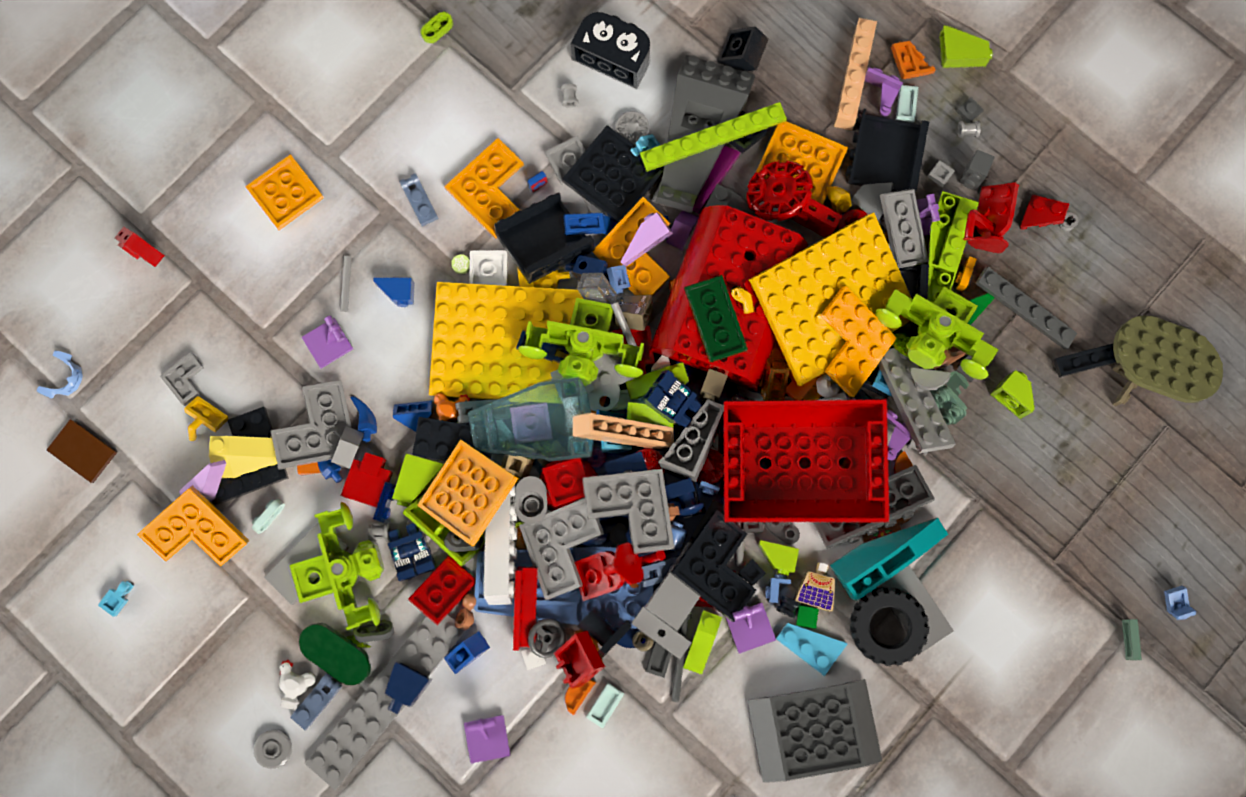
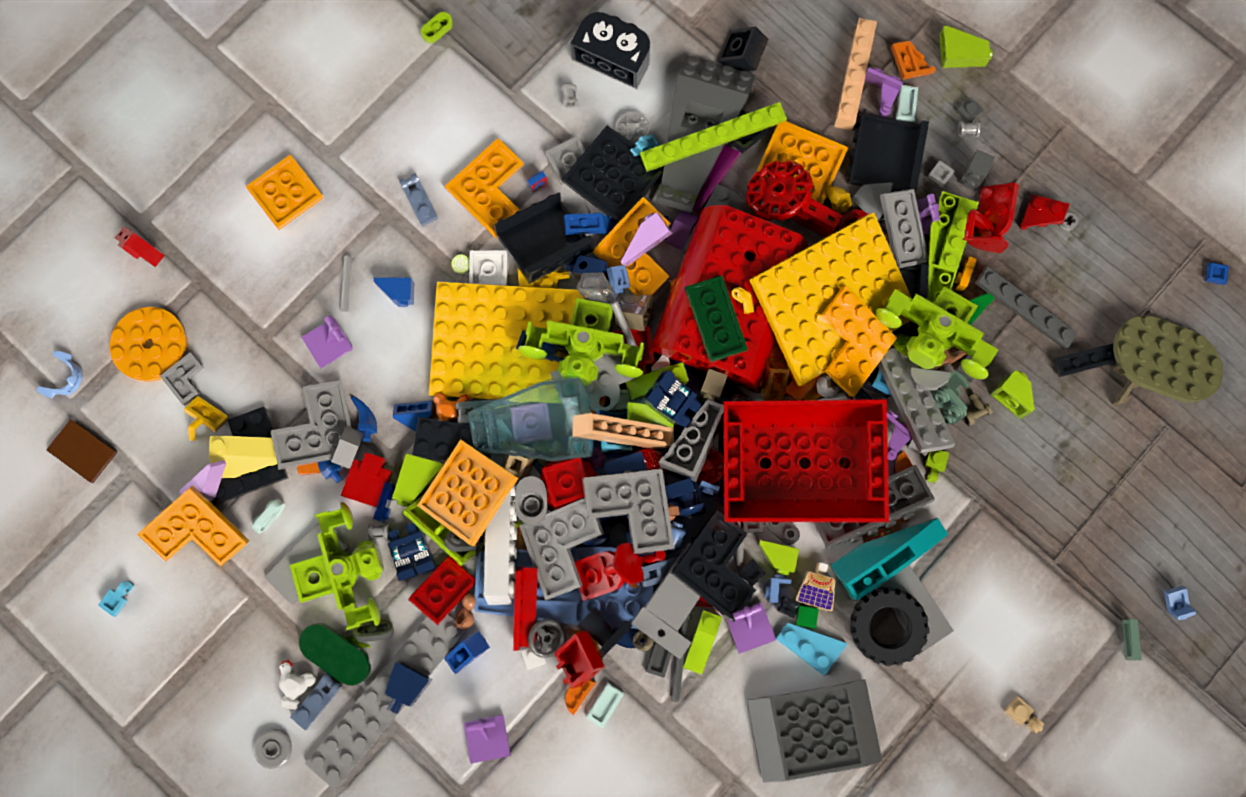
none -> light orange plate [110,307,188,382]
none -> lime plate [924,450,949,483]
none -> dark tan piece [962,393,993,426]
none -> tan plate [1004,696,1044,734]
none -> blue tile [1205,262,1229,285]

